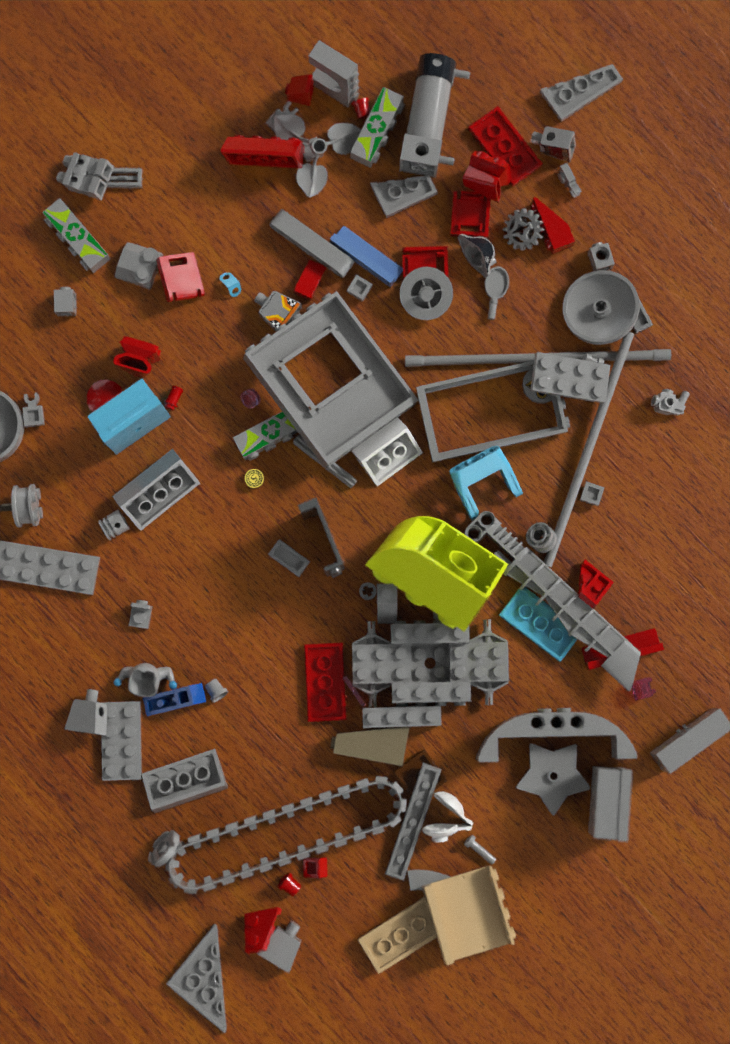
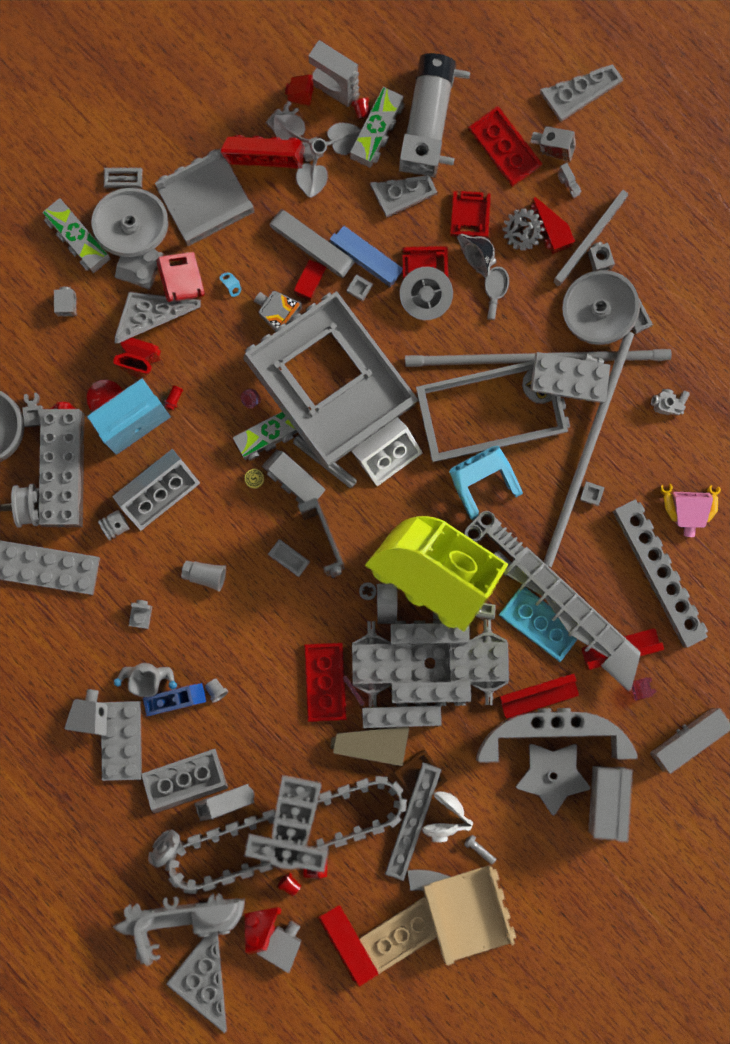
light grey hips [56,152,114,200] -> none
red piece [462,151,511,203] -> none
light grey wheel [526,522,557,553] -> none
red wing [578,560,614,609] -> none
none -> light grey piece [39,402,85,527]
none -> light grey dish [92,188,168,257]
none -> light grey piece [113,893,245,966]
none -> light grey tile [115,292,201,343]
none -> light grey panel [155,149,254,246]
none -> light grey plant [181,561,226,592]
none -> light grey slope [194,784,255,821]
none -> light grey slope [245,775,328,872]
none -> light grey wedge [261,450,326,504]
none -> red panel [317,905,379,987]
none -> light grey slope [476,603,496,620]
none -> red panel [499,673,579,718]
none -> light grey tile [553,190,628,286]
none -> light grey brick [613,499,708,648]
none -> bright pink torso [660,484,721,537]

